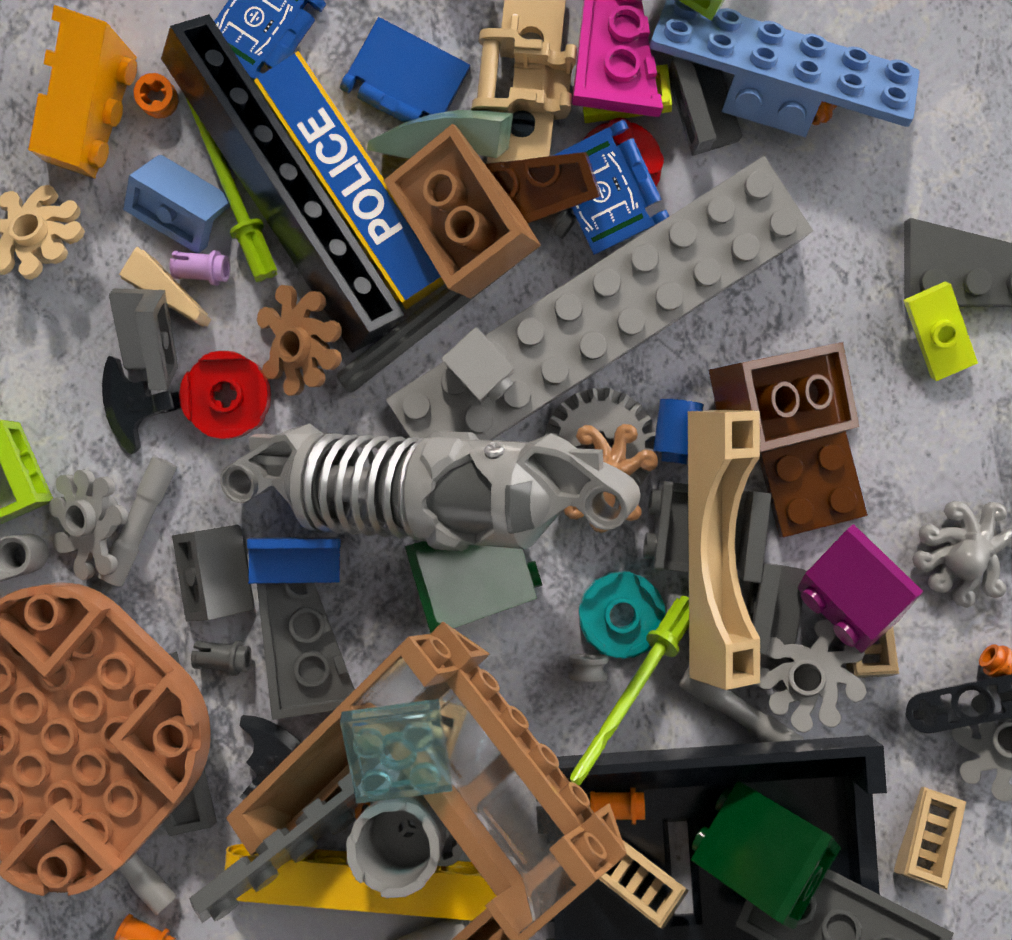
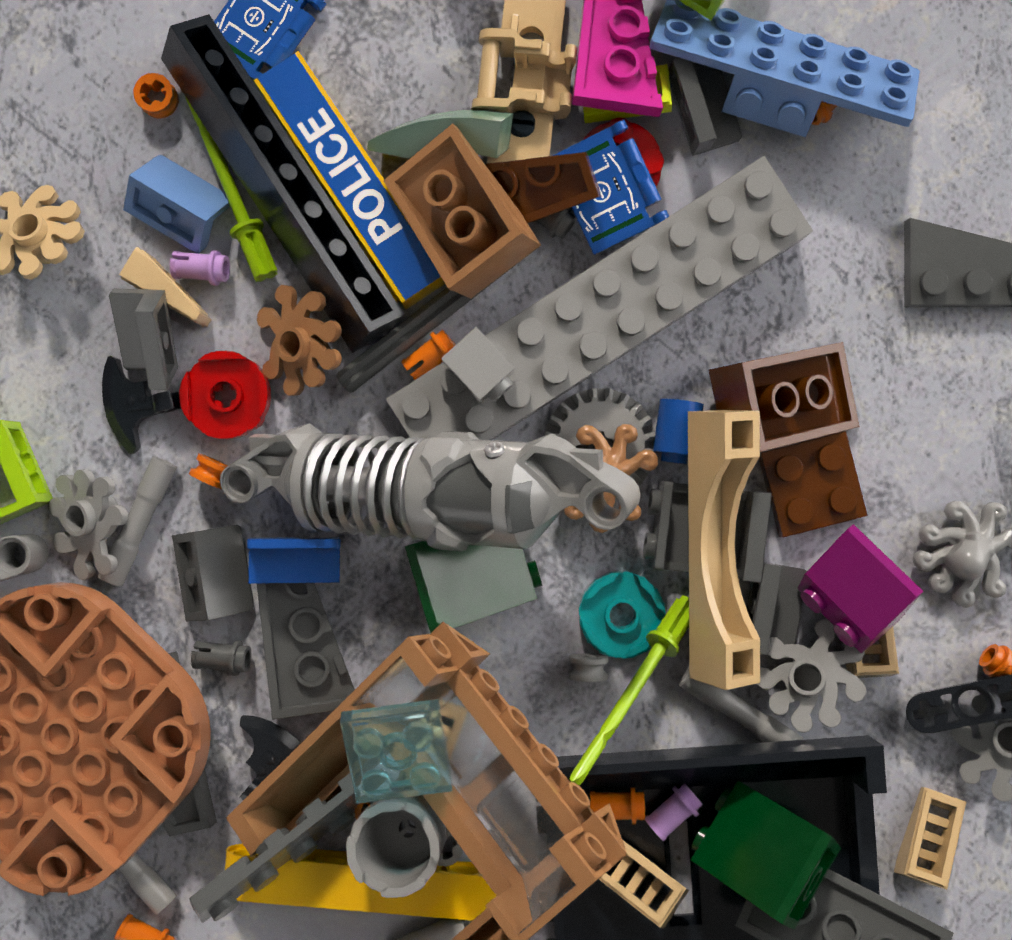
light orange wedge [28,5,137,179] -> none
blue piece [340,17,471,123] -> none
neon yellow plate [903,281,978,381] -> none
none -> orange bush [189,453,228,489]
none -> orange pin [401,329,455,380]
none -> lavender pin [645,783,703,841]

